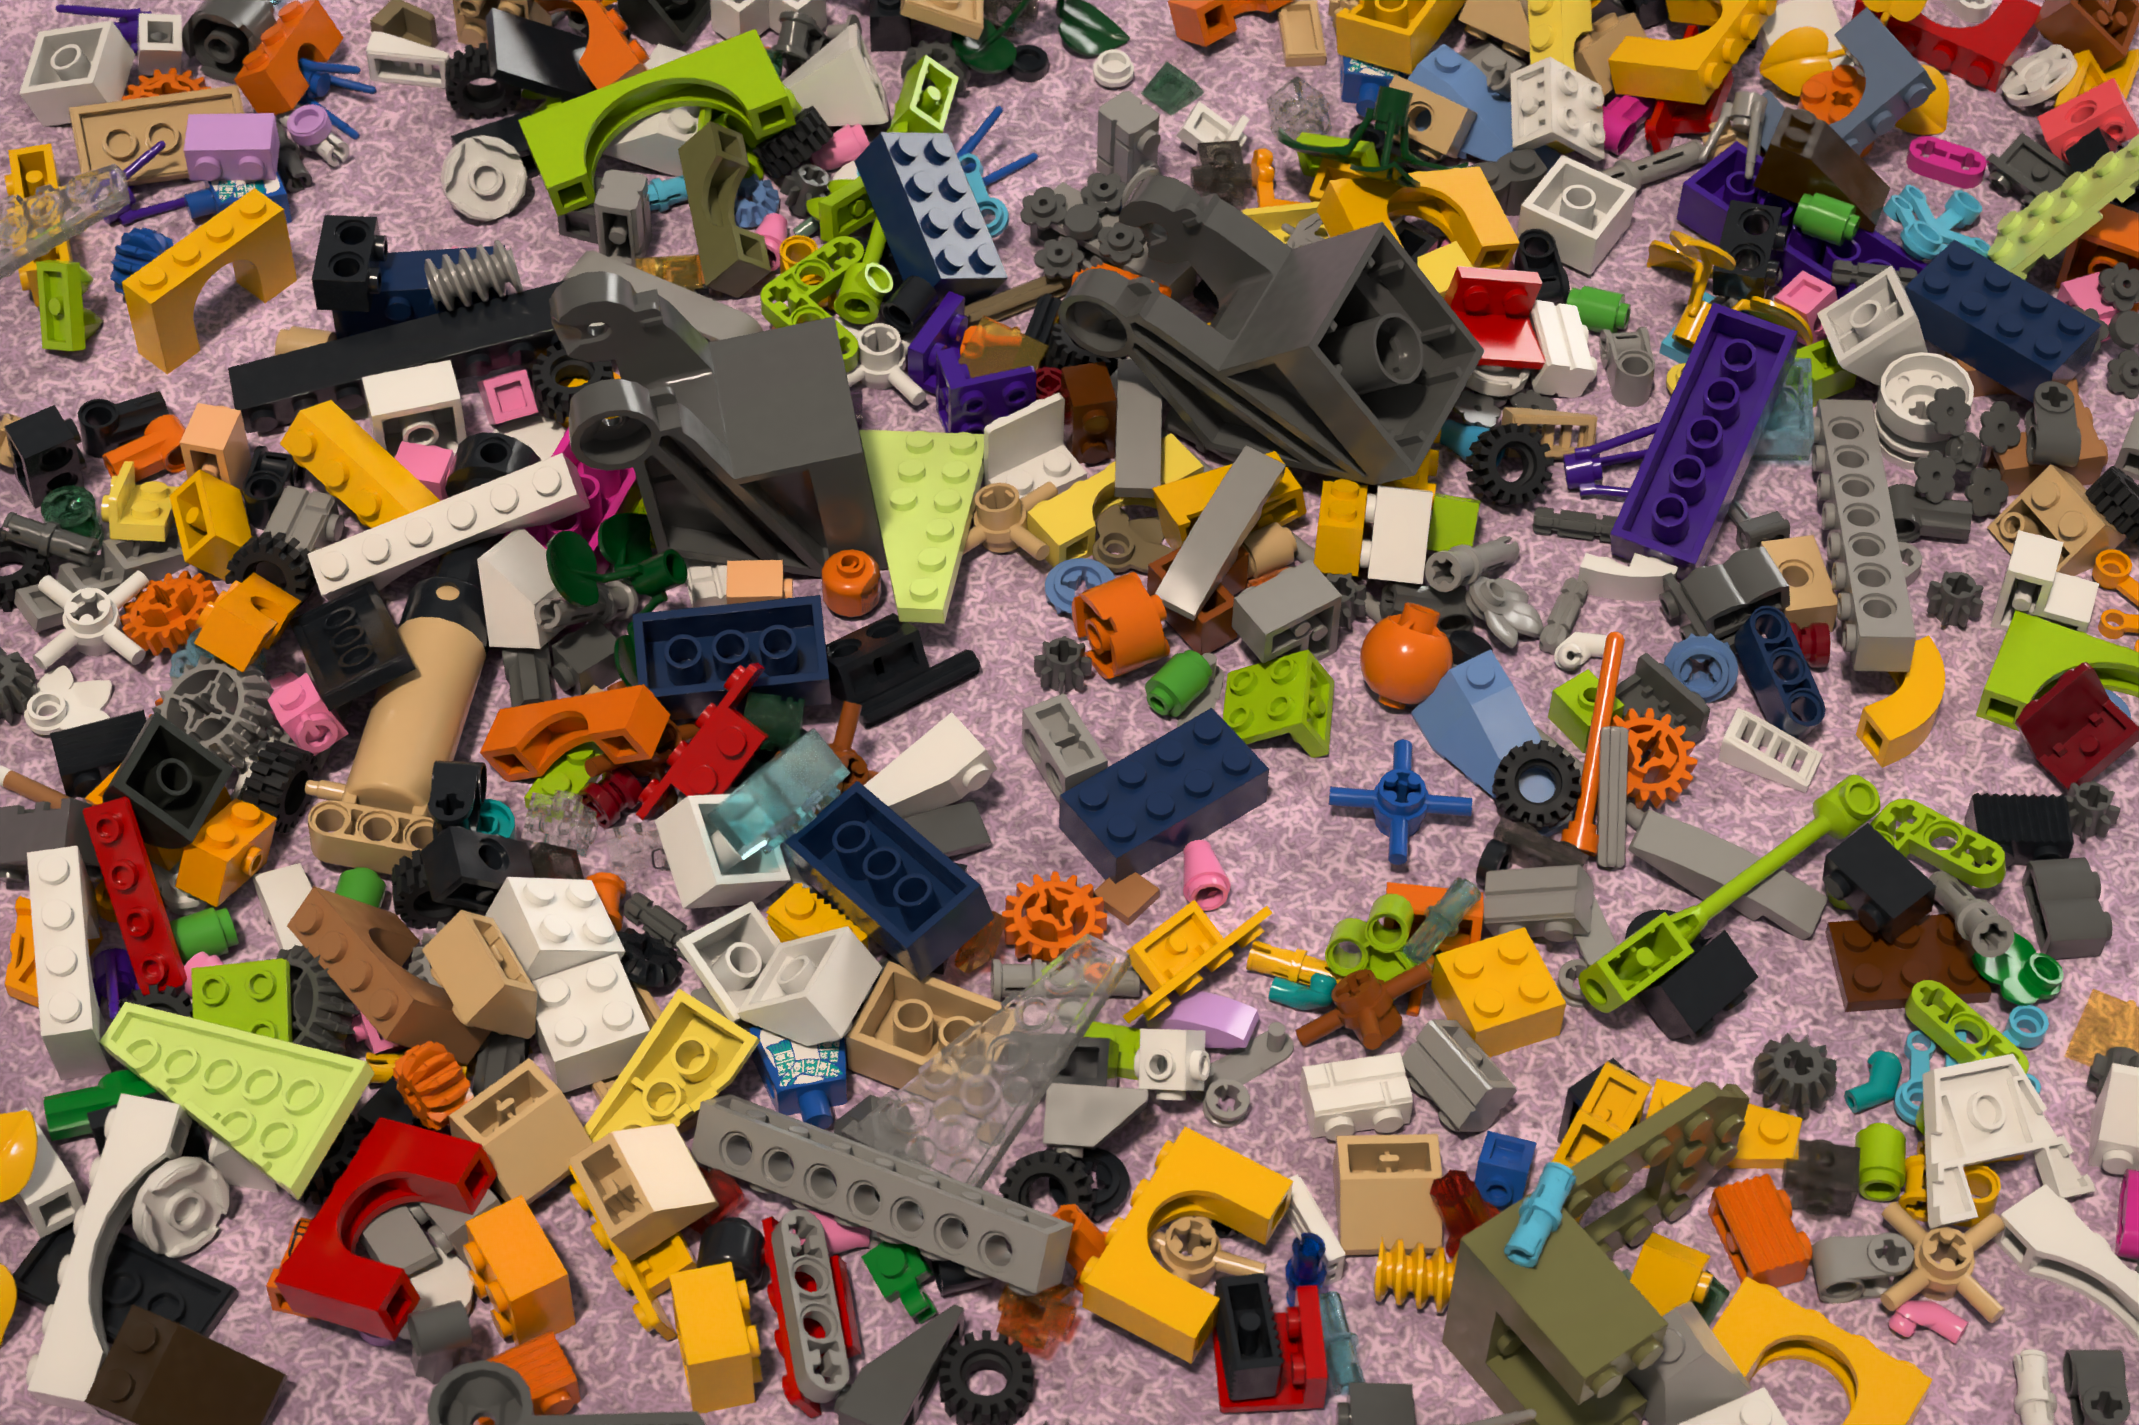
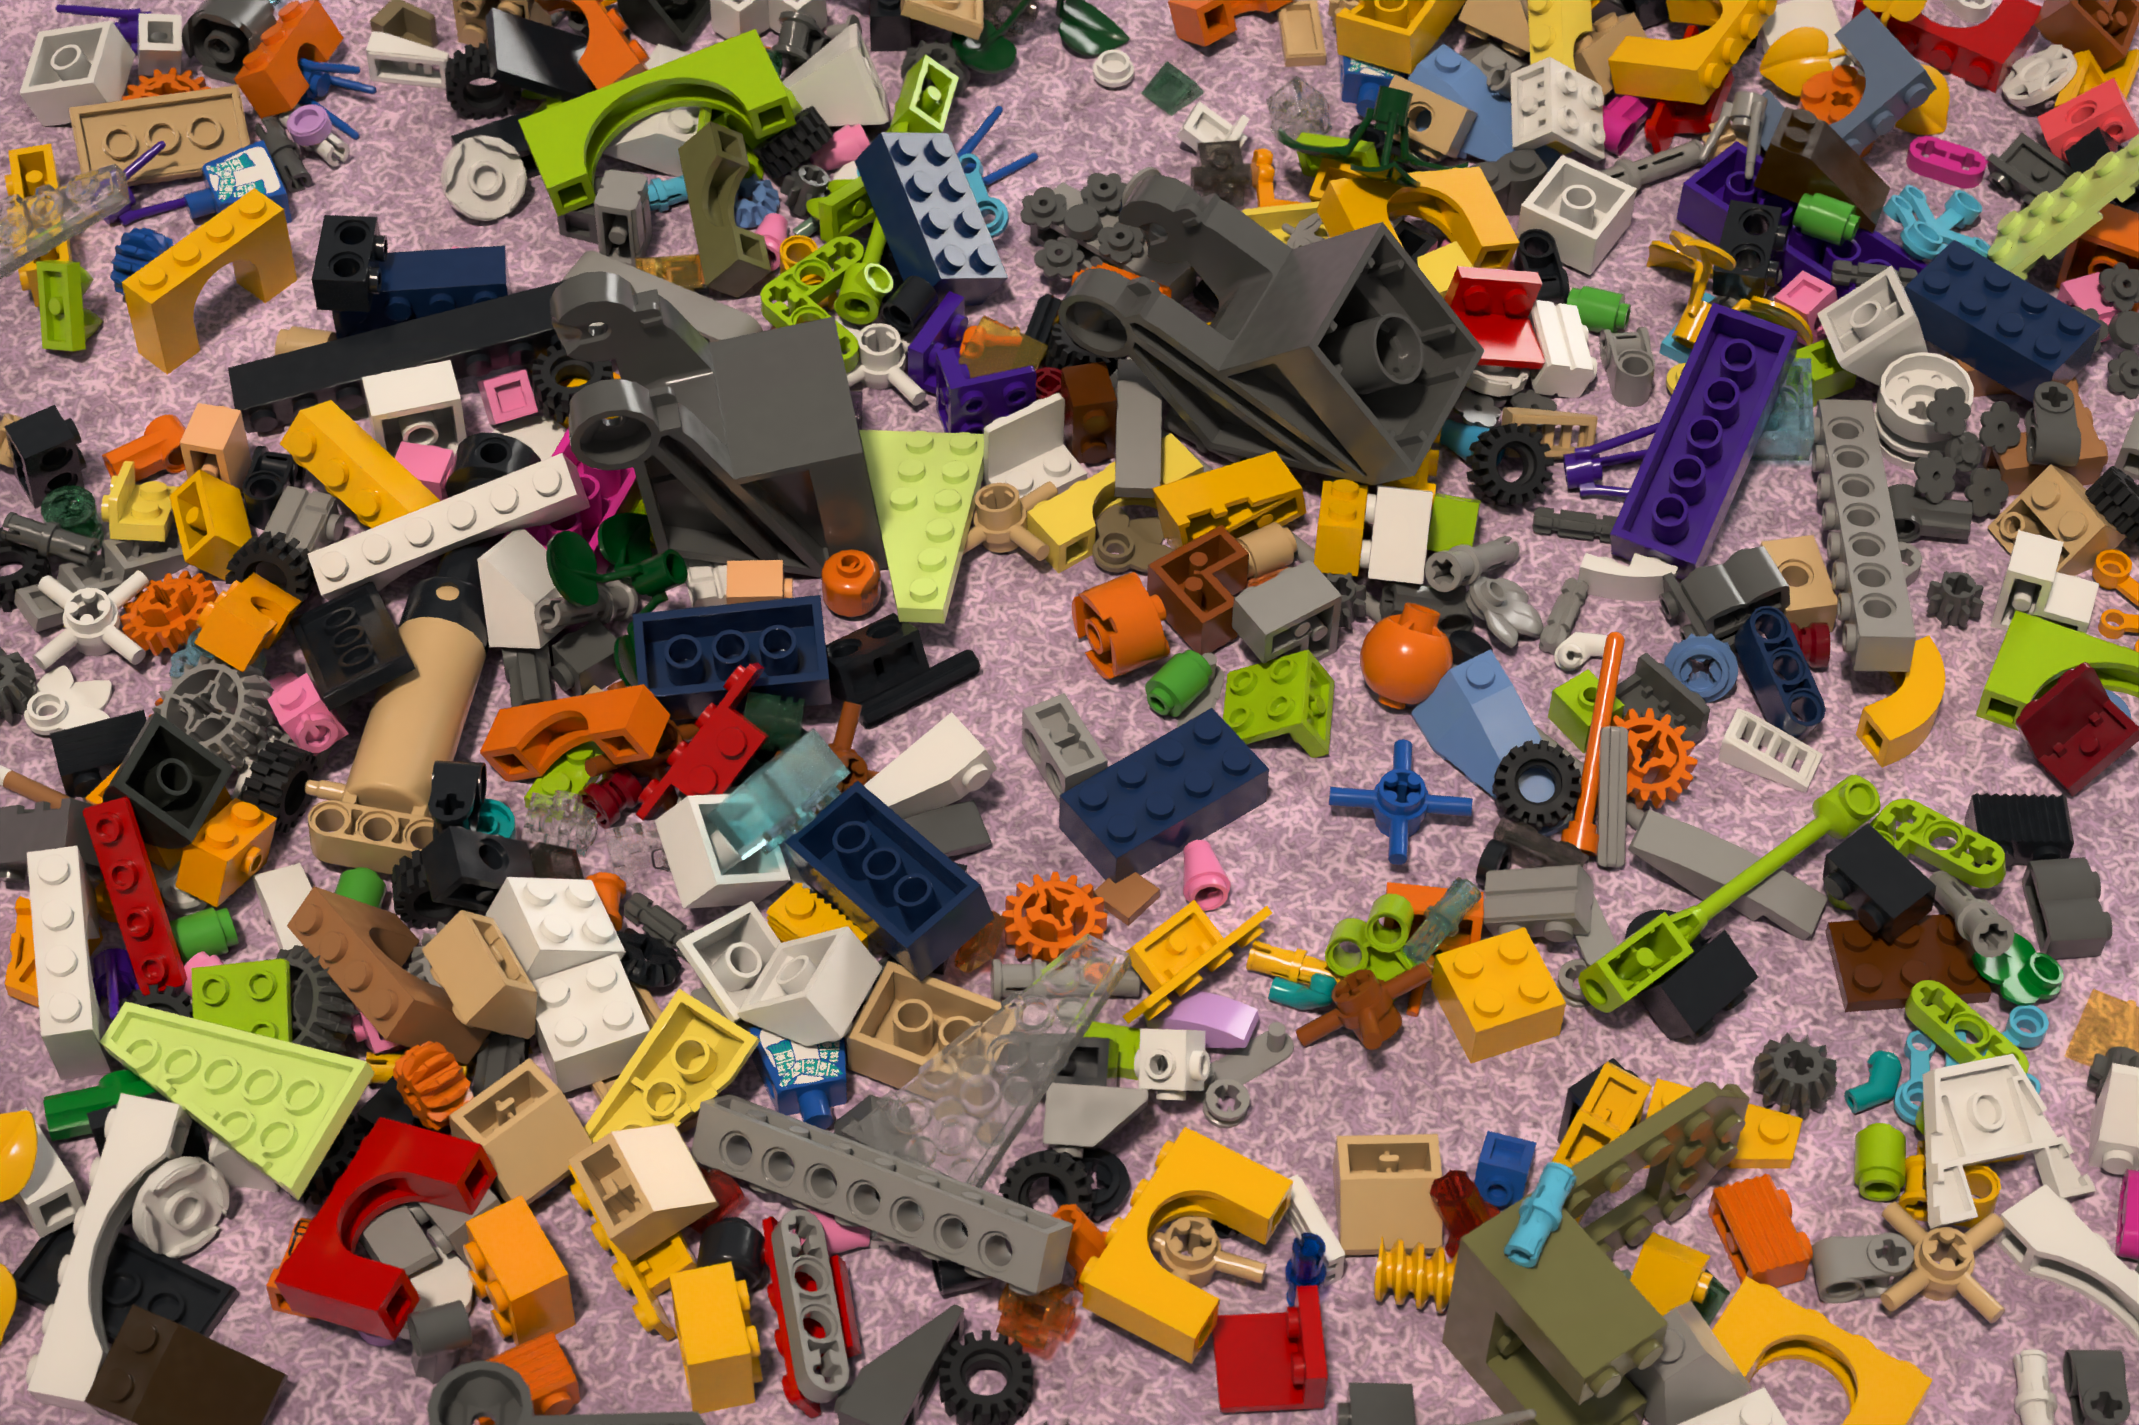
black piece [78,391,169,458] -> none
lavender brick [184,113,280,181] -> none
light grey piece [424,240,523,312] -> none
green plate [861,1241,938,1324] -> none
dark tan axle [965,275,1072,328] -> none
black tile [1007,45,1048,83] -> none
dark grey gear [1034,636,1092,695] -> none
medium blue gear [1045,558,1115,616] -> none
light grey brick [1096,91,1161,184] -> none
light grey slope [1155,445,1286,621] -> none
black brick [1214,1273,1284,1400] -> none
white brick [1300,1052,1413,1141] -> none
clear light blue axle [1319,1291,1366,1396] -> none
light grey brick [1402,1019,1517,1132] -> none
dark grey piece [1727,502,1790,549] -> none
clear smoke brick [1782,1139,1860,1217] -> none
bright pink arm [1889,1300,1969,1344] -> none
dark grey gear [2066,780,2121,840] -> none

